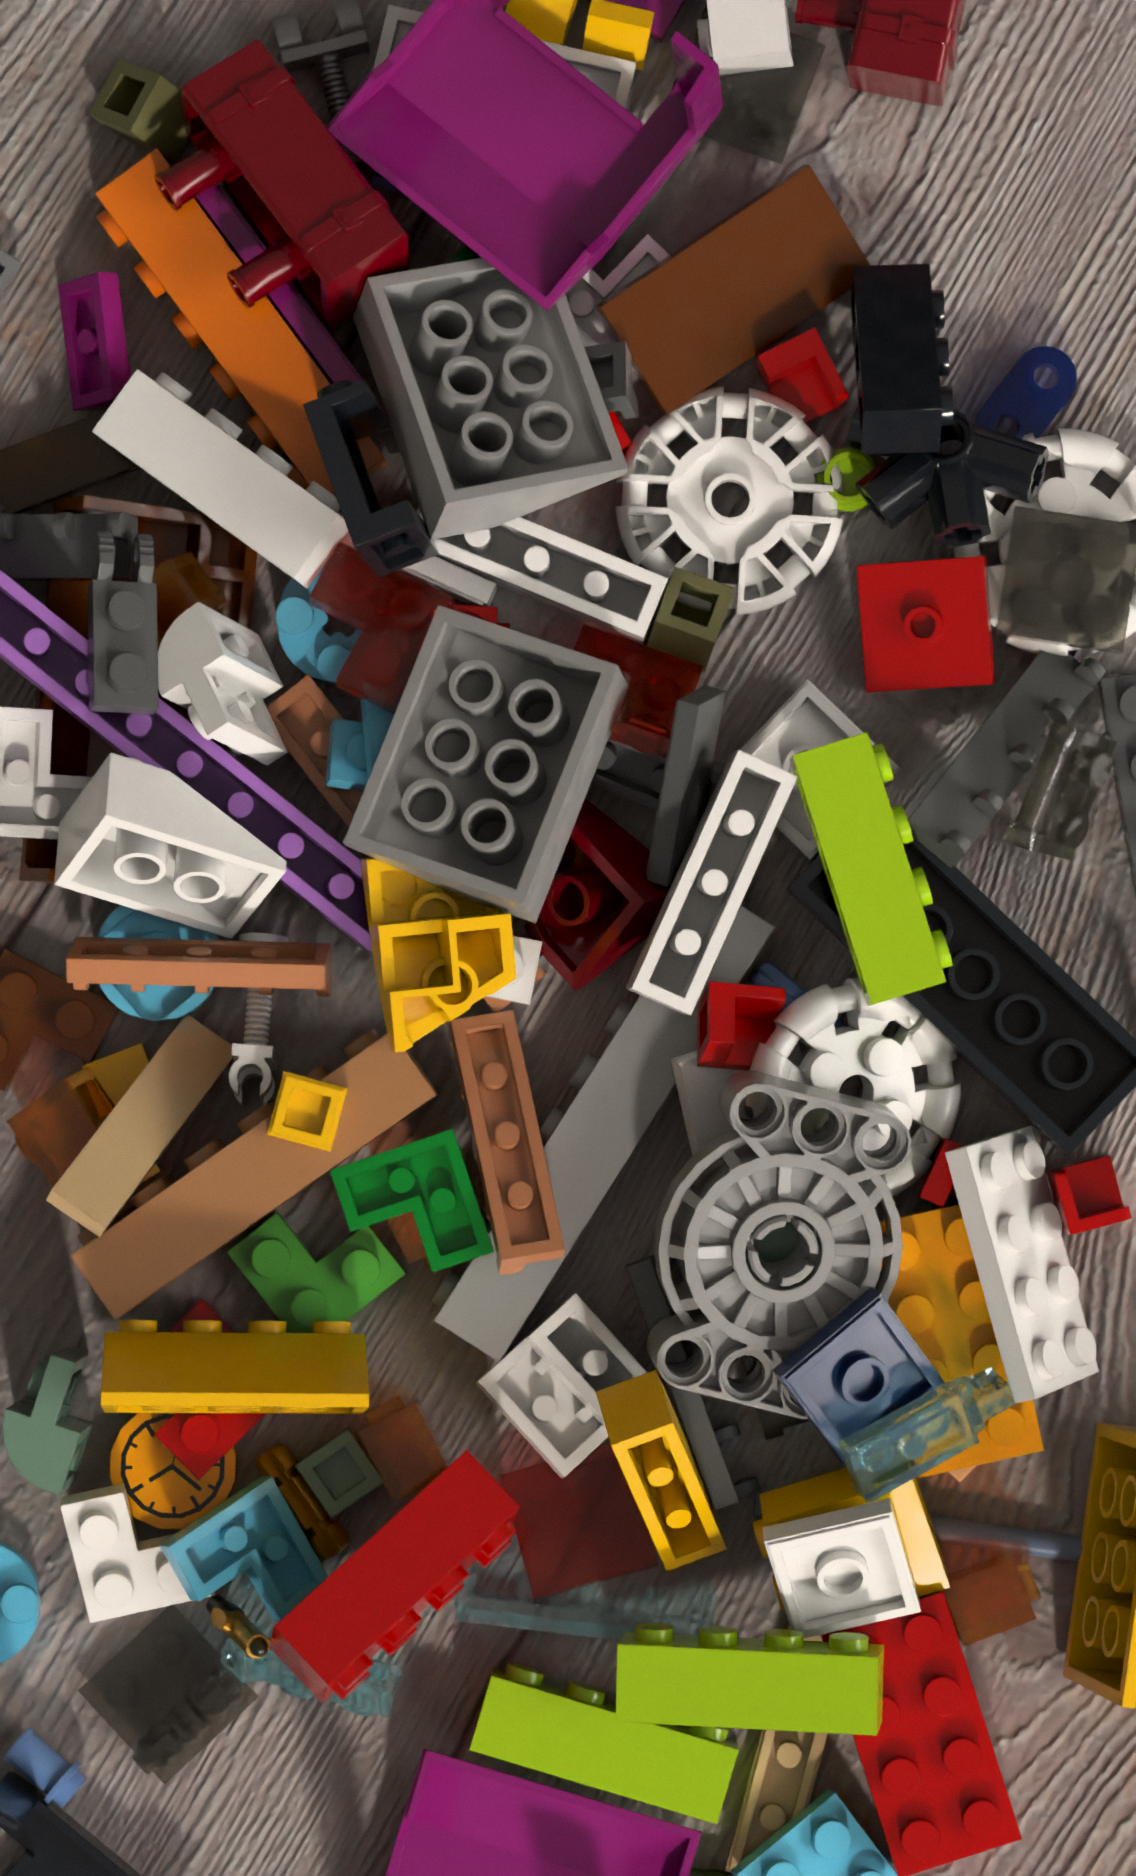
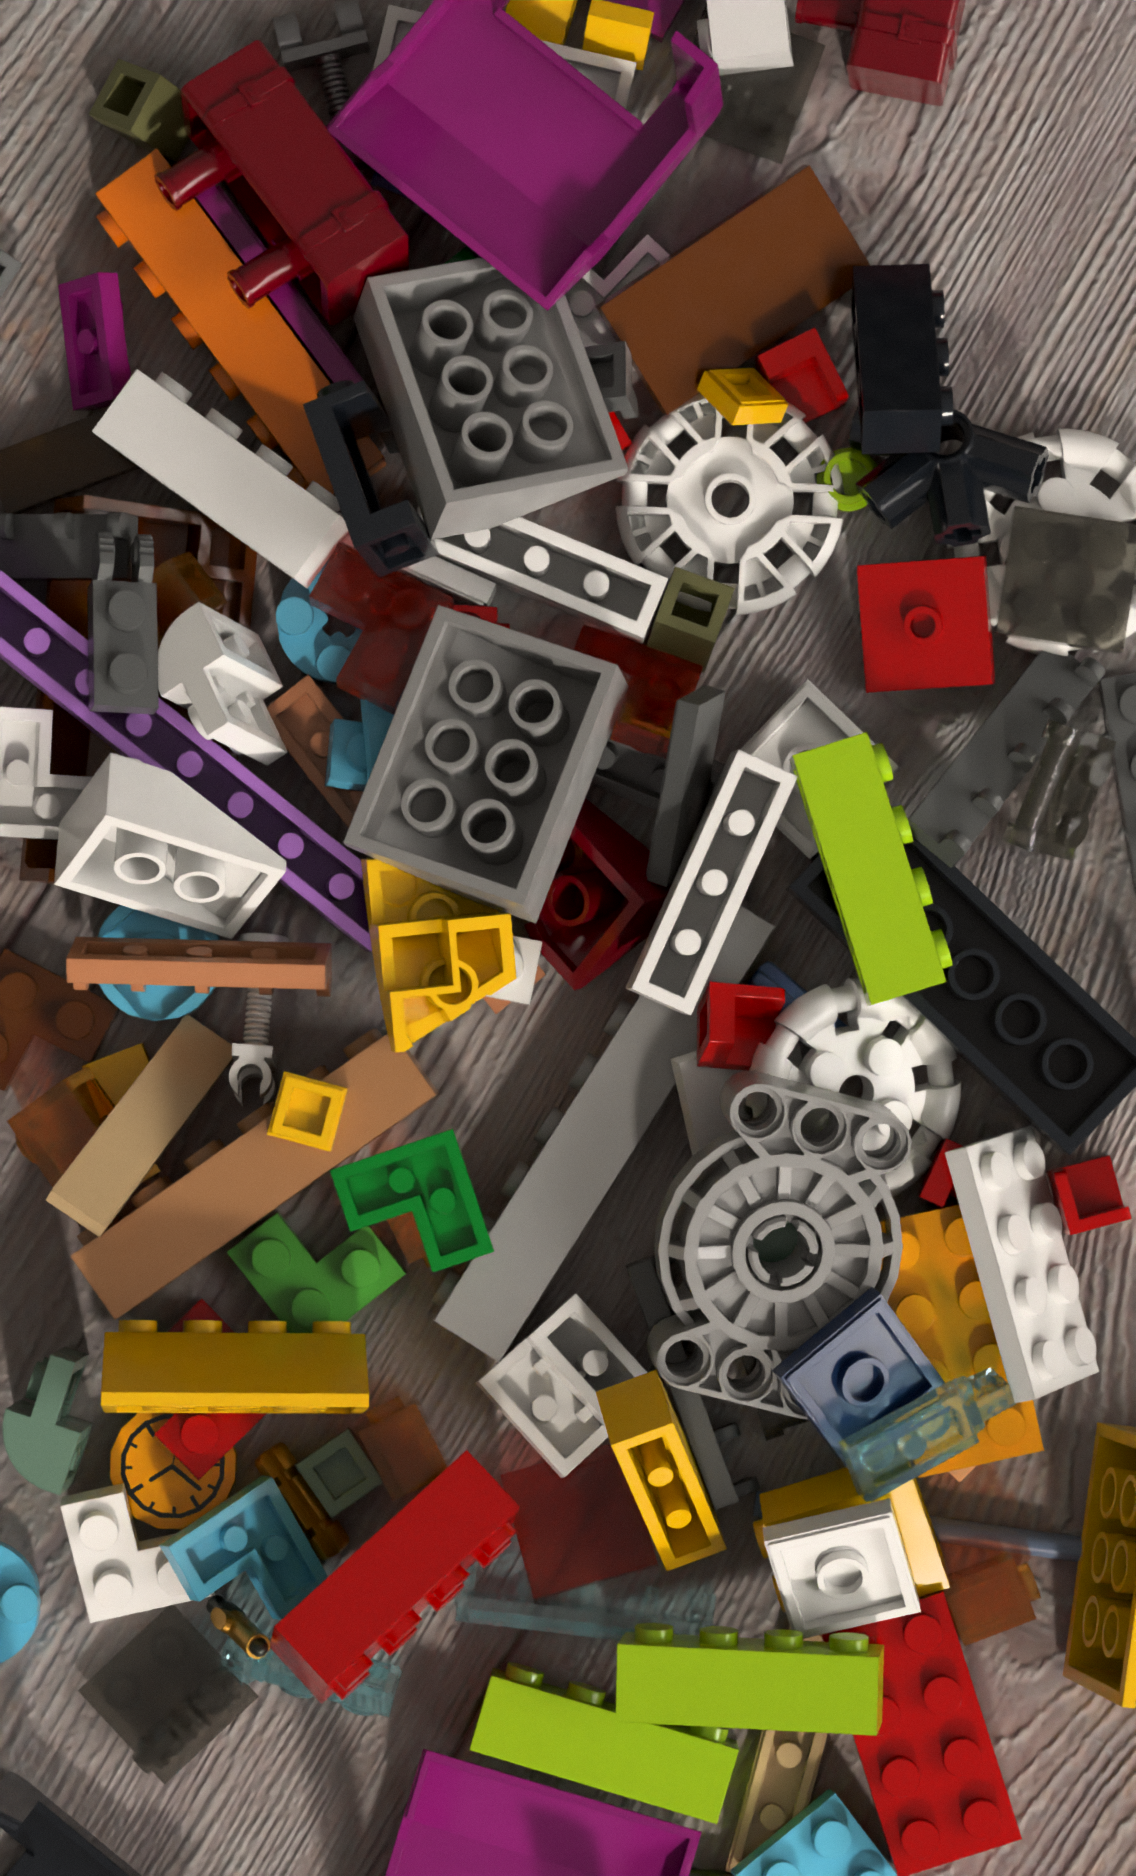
medium blue pin [3,1727,87,1808] -> none
nougat hinge [448,1010,565,1275] -> none
clear blue plate [973,346,1077,439] -> none
none -> yellow tile [697,368,788,425]

